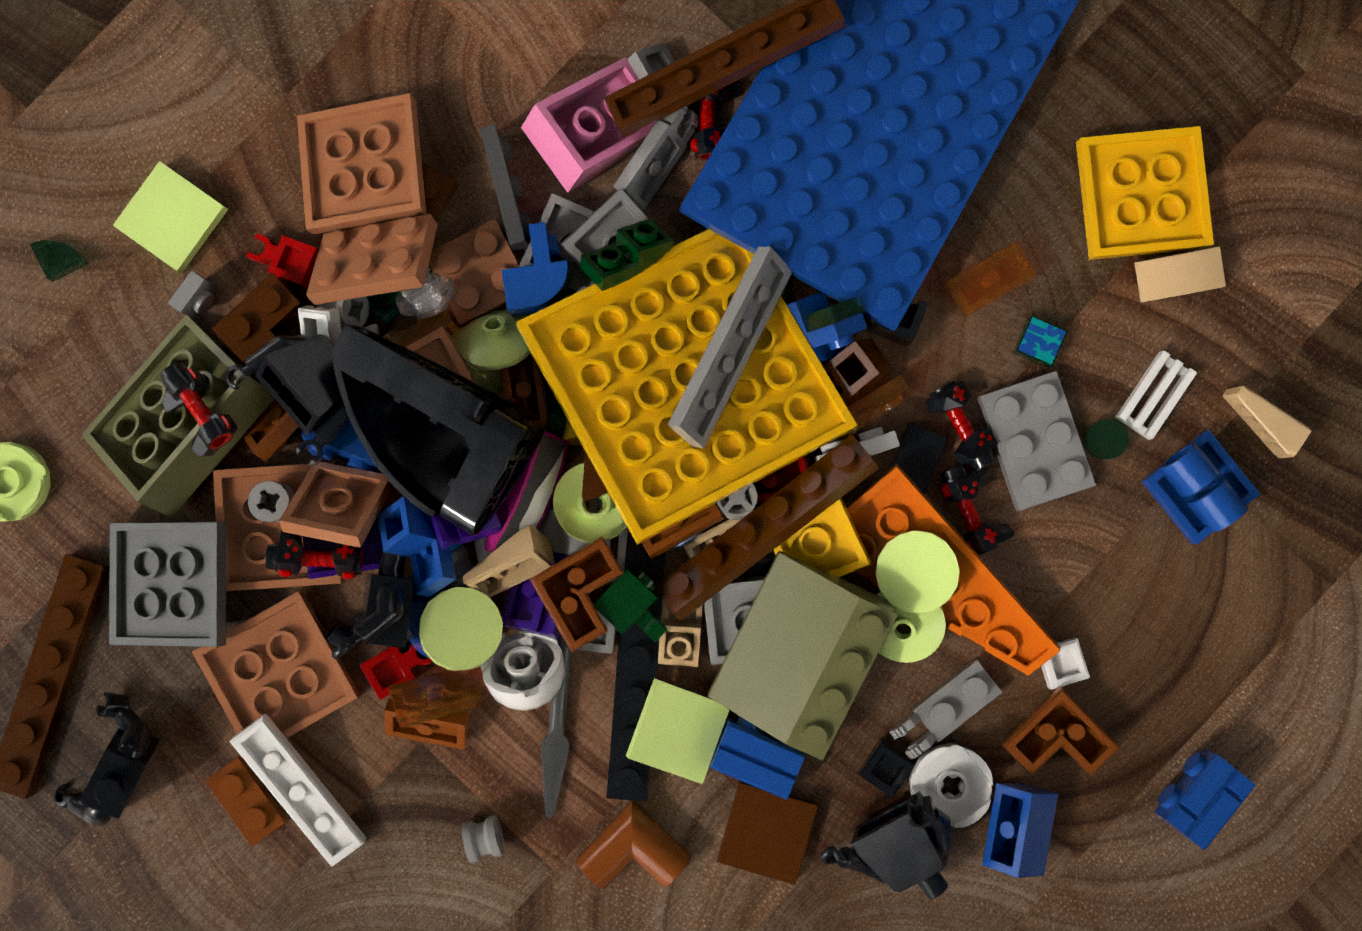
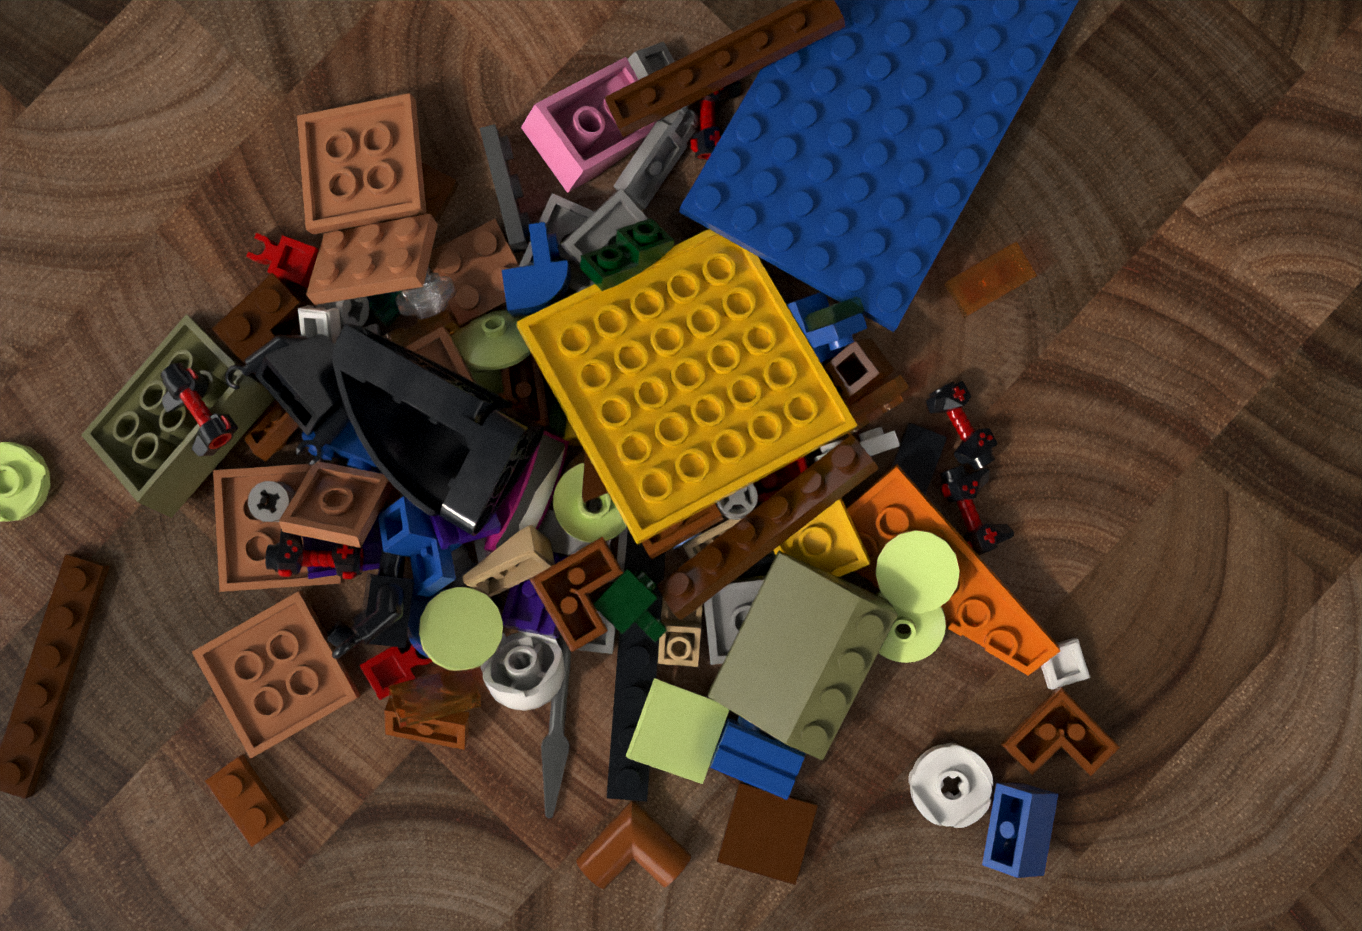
clear green tile [30,240,89,282] -> none
black torso [54,692,160,826] -> none
dark grey plate [109,522,226,647] -> none
yellowish green tile [113,161,228,273] -> none
light grey plate [168,270,218,319] -> none
white tile [229,713,366,867] -> none
light grey wheel [462,815,505,864] -> none
light grey plate [668,246,792,448] -> none
black torso [820,791,952,899] -> none
black tile [857,739,915,798] -> none
black panel [869,300,928,346] -> none
light grey hinge [889,659,1002,759] -> none
light grey plate [977,371,1096,511] -> none
tile [1012,314,1068,369] -> none
yellow plate [1076,126,1214,260] -> none
clear green tile [1084,419,1129,460] -> none
white tile [1115,350,1197,440] -> none
tan slope [1135,246,1226,302] -> none
blue plate [1141,430,1260,544] -> none
blue brick [1155,749,1256,851] -> none
tan slope [1223,386,1311,458] -> none

